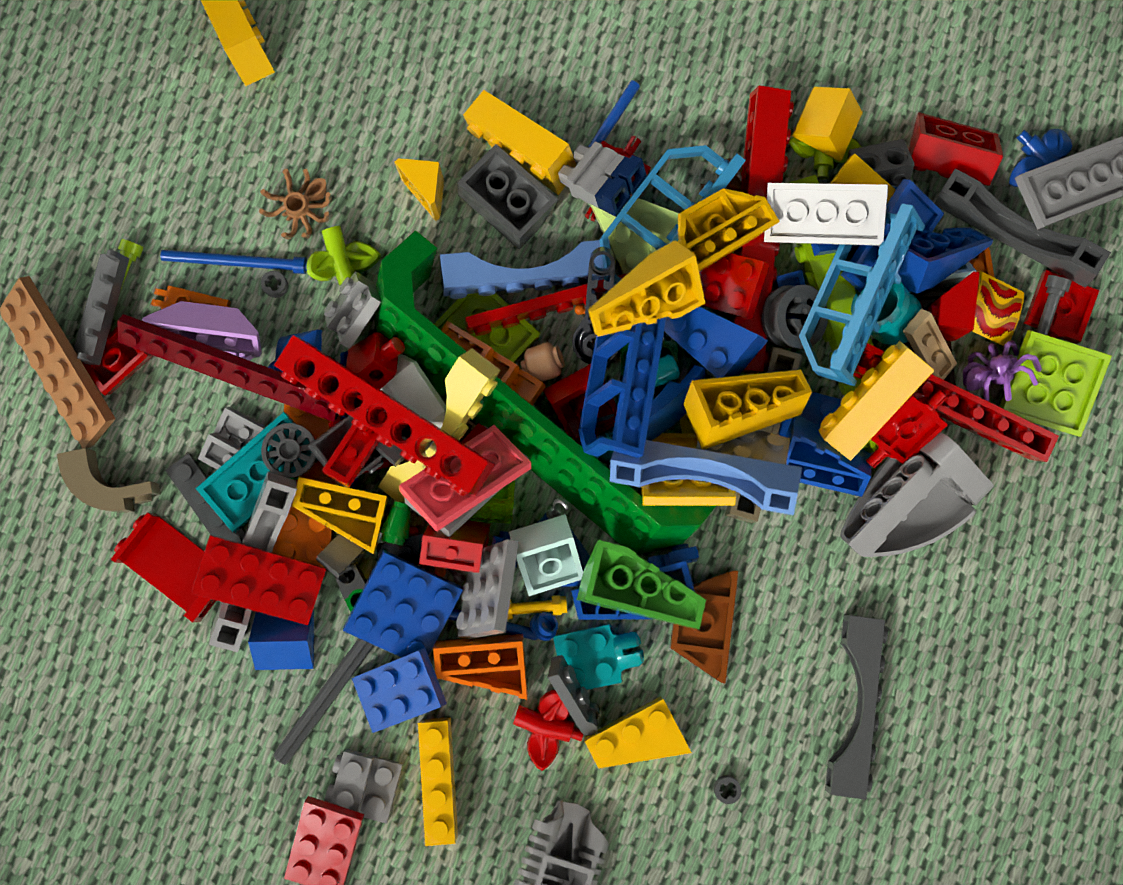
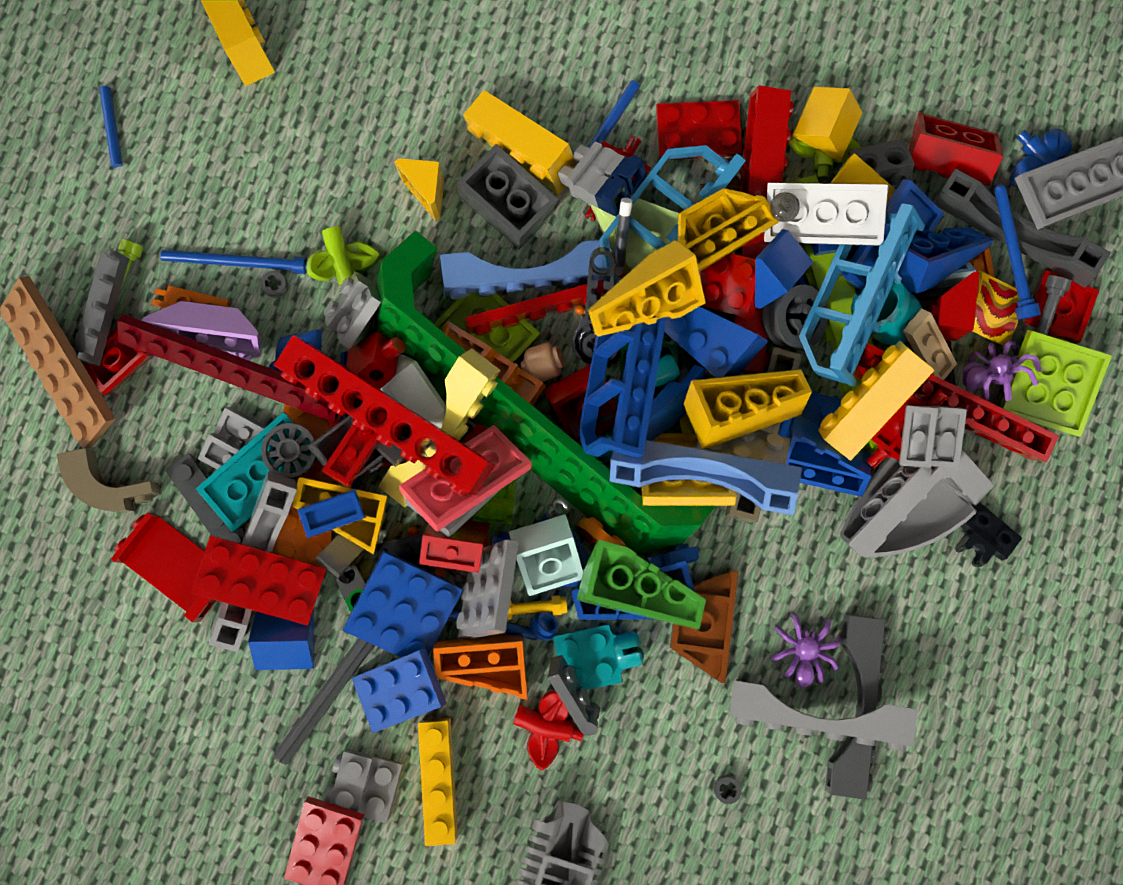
medium nougat animal [259,169,332,240] -> none
green cone [380,501,410,545] -> none
yellow wedge [584,696,692,769] -> none
none -> blue bar [99,86,123,168]
none -> blue tile [297,489,365,538]
none -> orange plate [575,517,626,547]
none -> flat silver bar [614,198,633,276]
none -> red plate [656,100,742,160]
none -> light grey arch [729,680,918,751]
none -> blue slope [755,229,813,309]
none -> clear smoke plate [770,192,800,222]
none -> medium lavender animal [770,613,843,689]
none -> light grey slope [899,405,967,469]
none -> black plate [955,502,1022,567]
none -> blue piece [994,185,1041,320]

